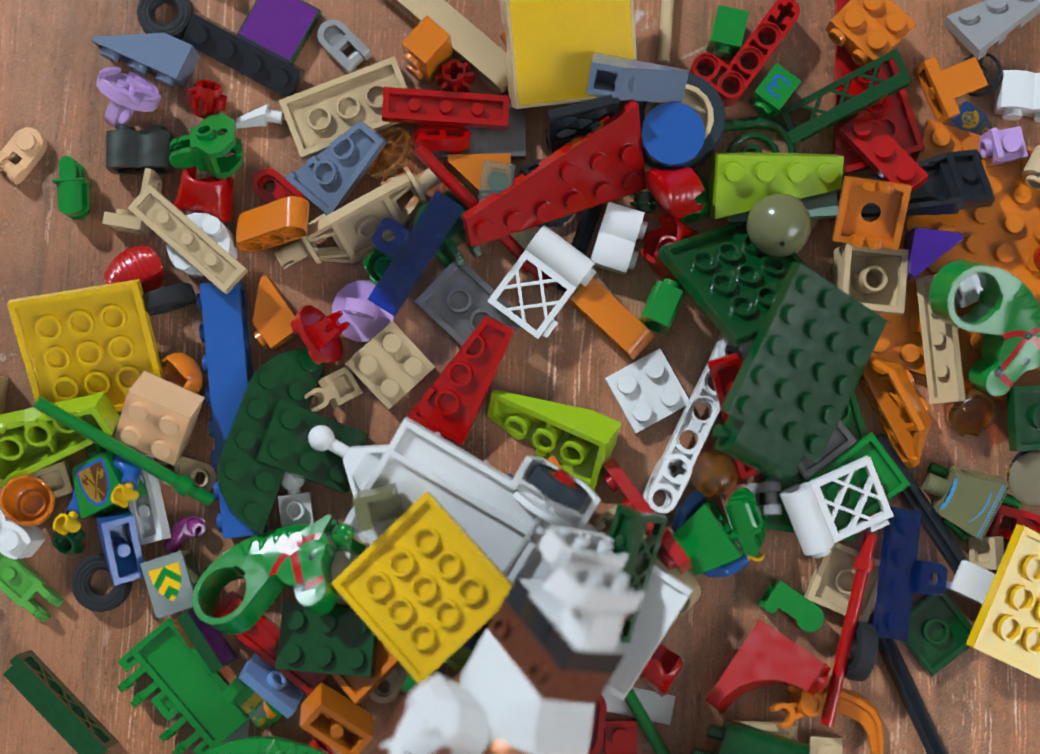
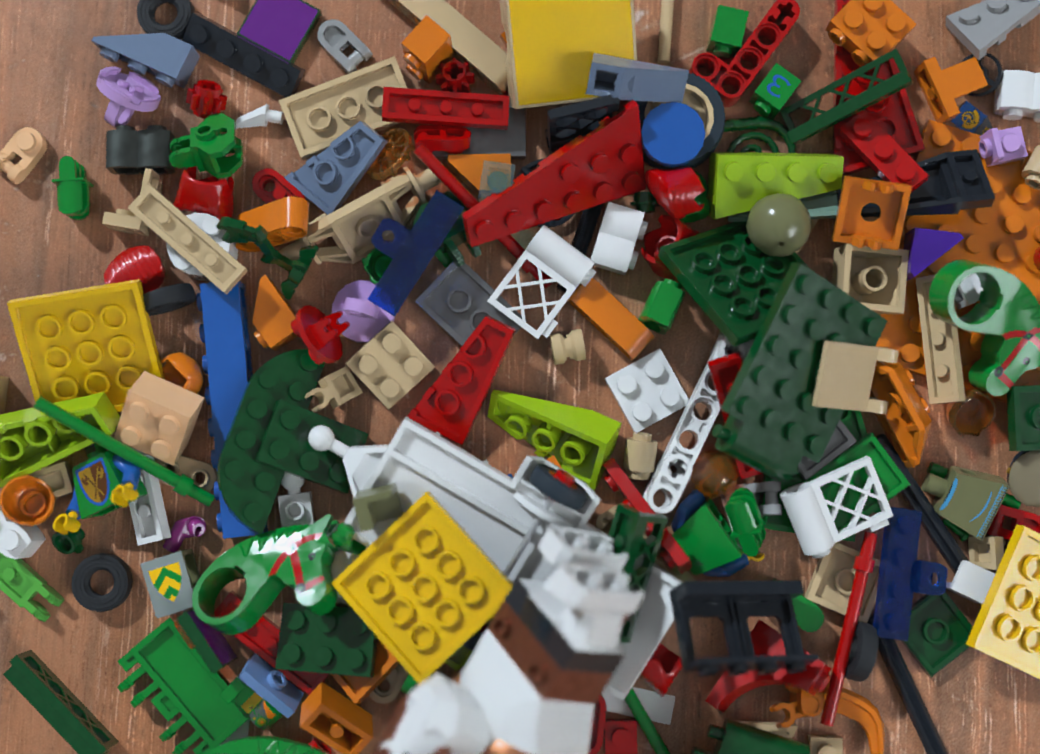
blue slope [95,508,144,586] -> none
none -> dark green piece [216,216,319,300]
none -> tan wheel [550,329,586,365]
none -> tan brick [623,432,658,480]
none -> black window [669,581,819,677]
none -> tan flag [812,340,899,414]

